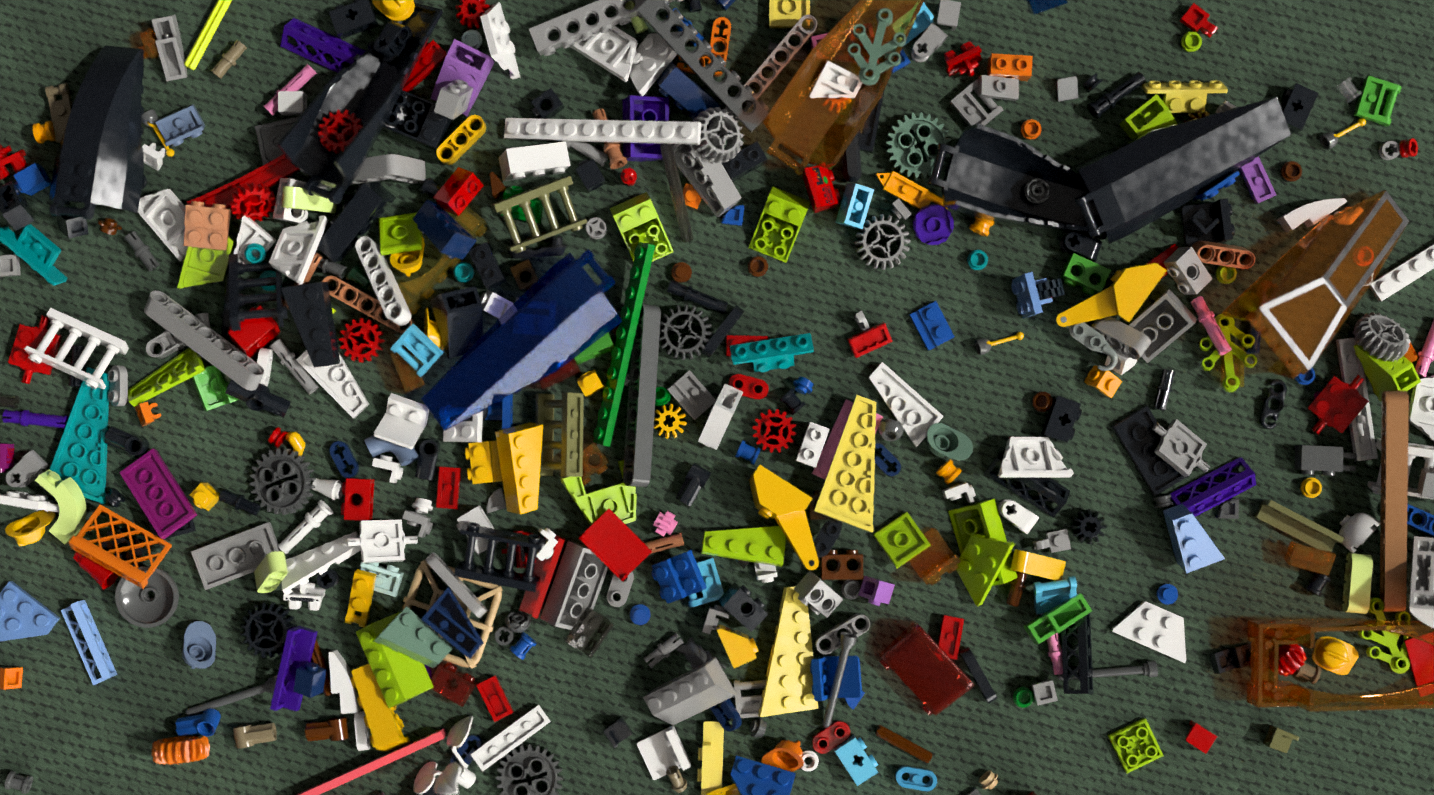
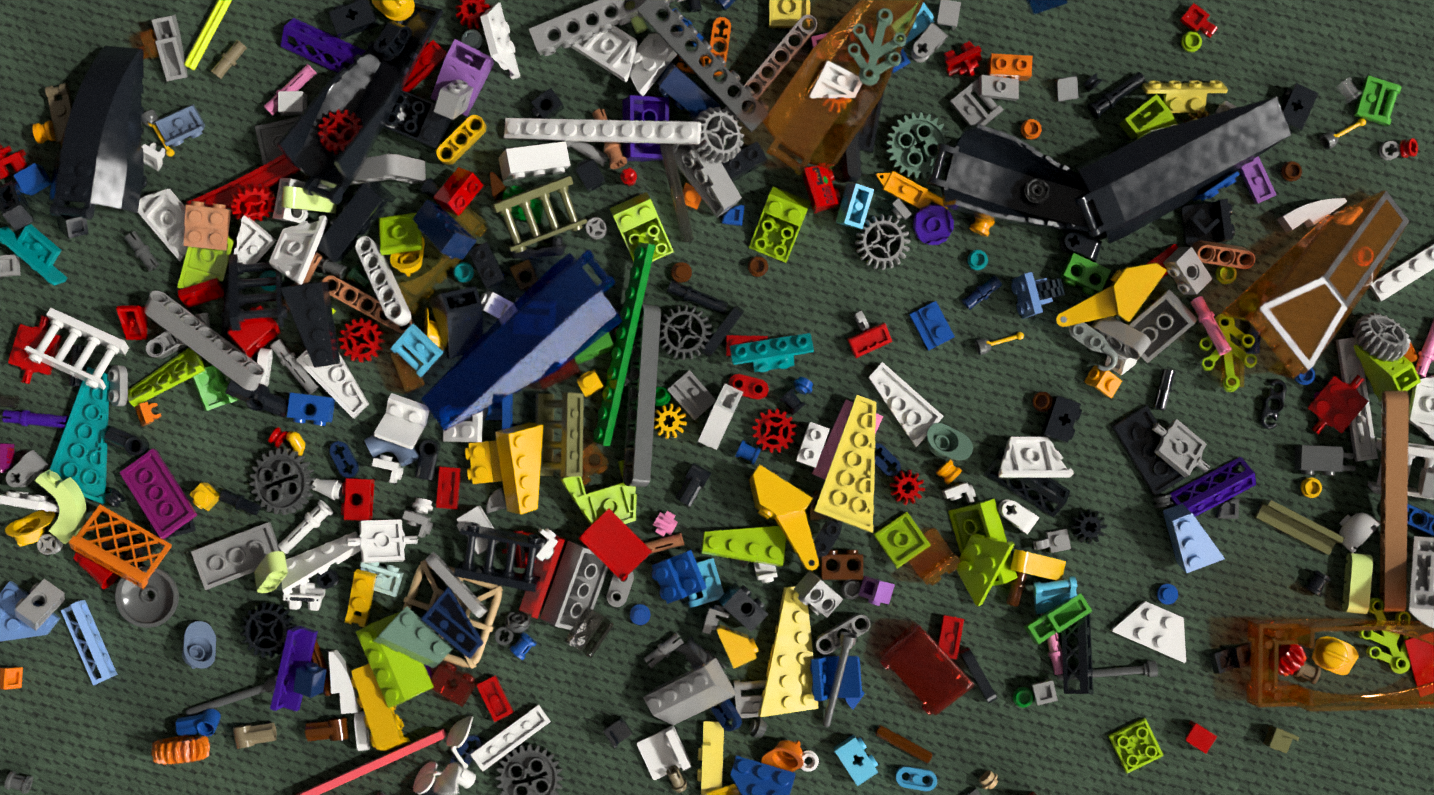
reddish brown plate [98,218,122,235] -> none
teal plate [245,243,266,263] -> none
red plate [812,721,850,754] -> none
dark grey plate [878,418,904,441] -> none
clear orange hinge [1284,541,1336,576] -> none
none -> light grey brick [15,579,65,631]
none -> light grey wheel [37,534,63,555]
none -> red slope [116,306,147,340]
none -> red plate [178,278,225,308]
none -> blue brick [287,393,335,426]
none -> red gear [889,470,925,505]
none -> dark blue pin [962,275,1002,310]

